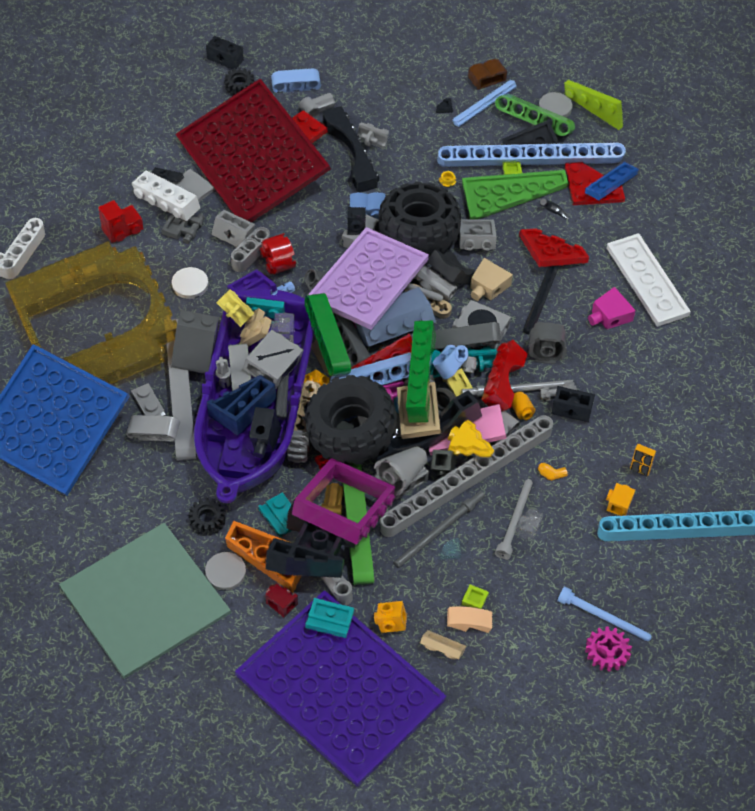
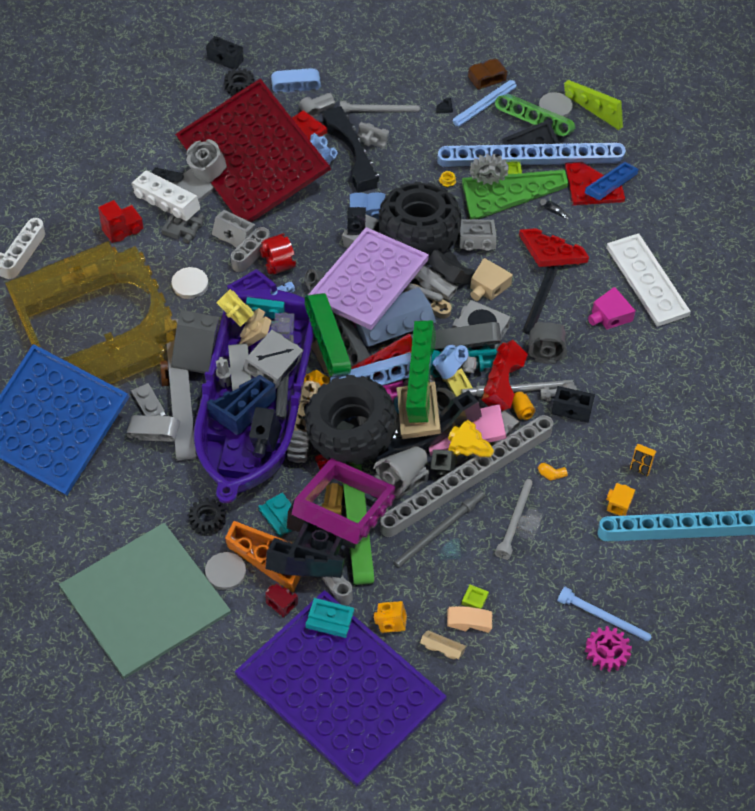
none -> reddish brown tile [160,360,169,386]
none -> light grey brick [186,140,227,182]
none -> light blue hips [310,133,338,164]
none -> light grey piece [340,101,420,113]
none -> light grey gear [470,154,508,185]

